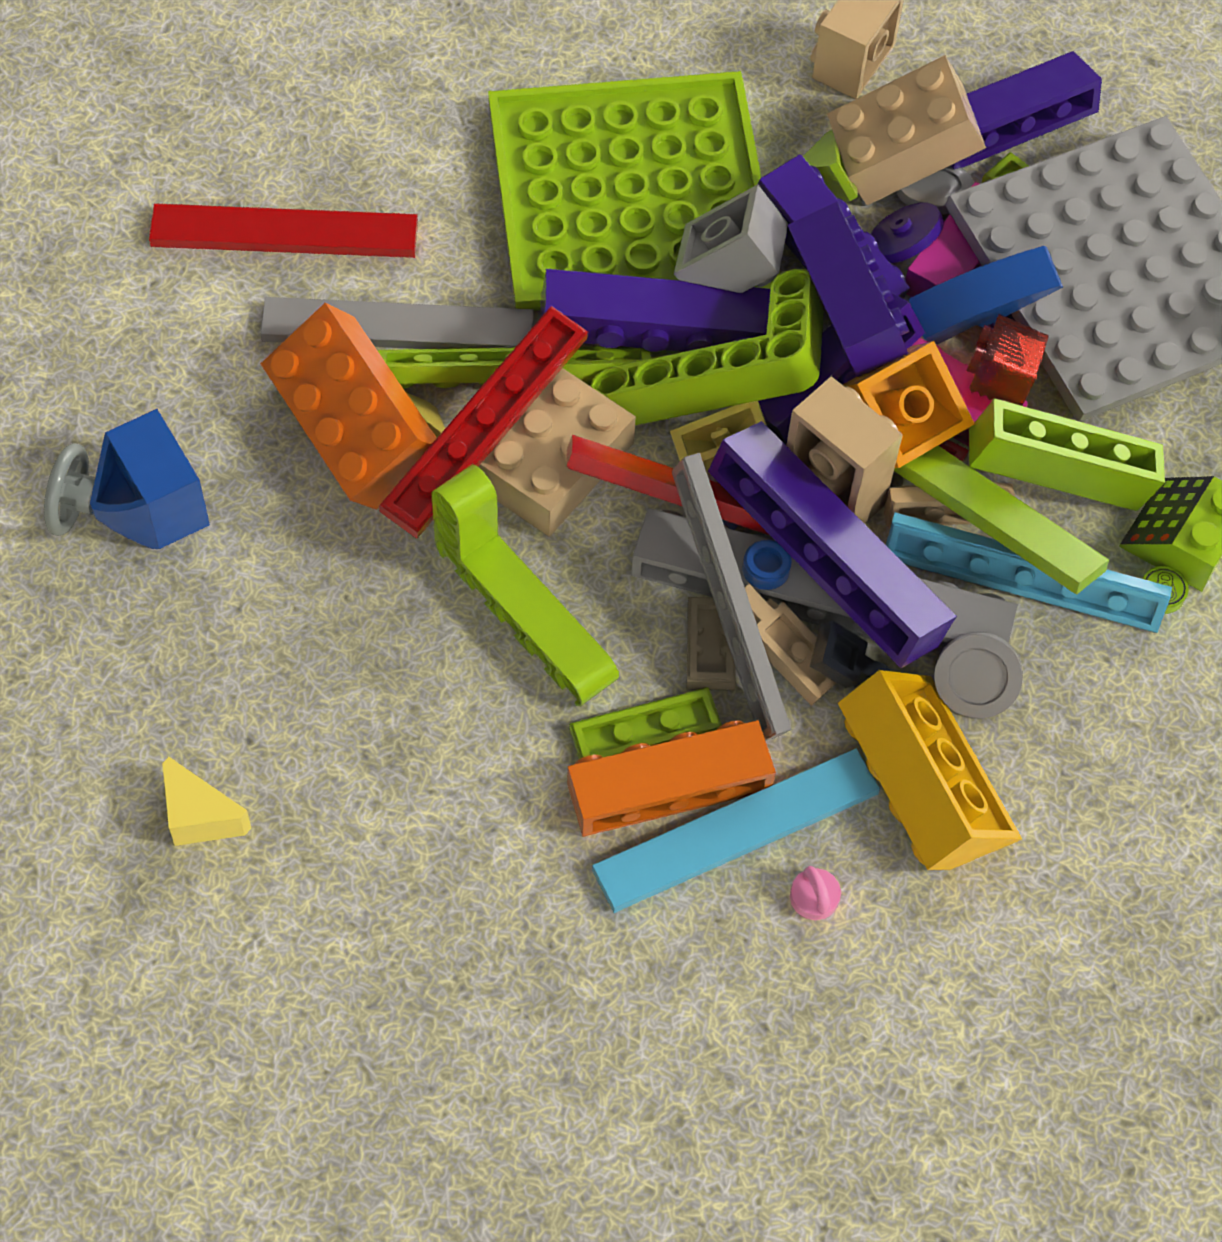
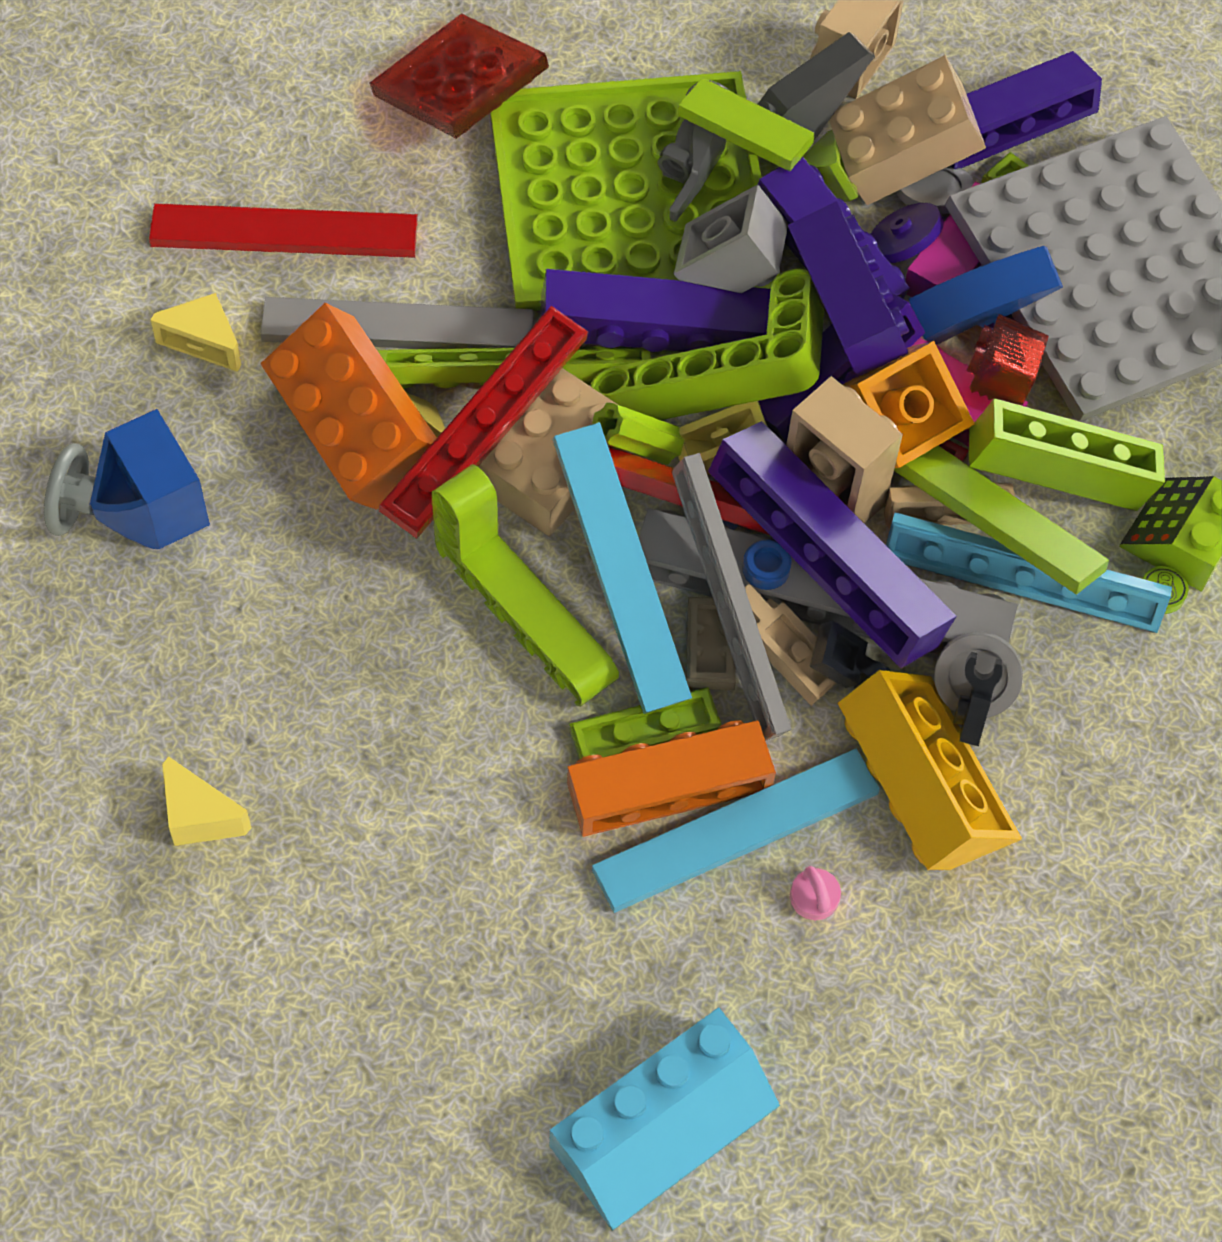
none -> light yellow slope [150,293,241,372]
none -> clear red plate [369,13,549,139]
none -> medium azure slope [549,1007,780,1231]
none -> medium azure tile [552,422,692,714]
none -> lime axle [591,402,684,465]
none -> dark grey animal [658,80,728,222]
none -> lime tile [678,78,814,171]
none -> dark grey slope [757,32,875,141]
none -> black plate [953,652,1003,746]

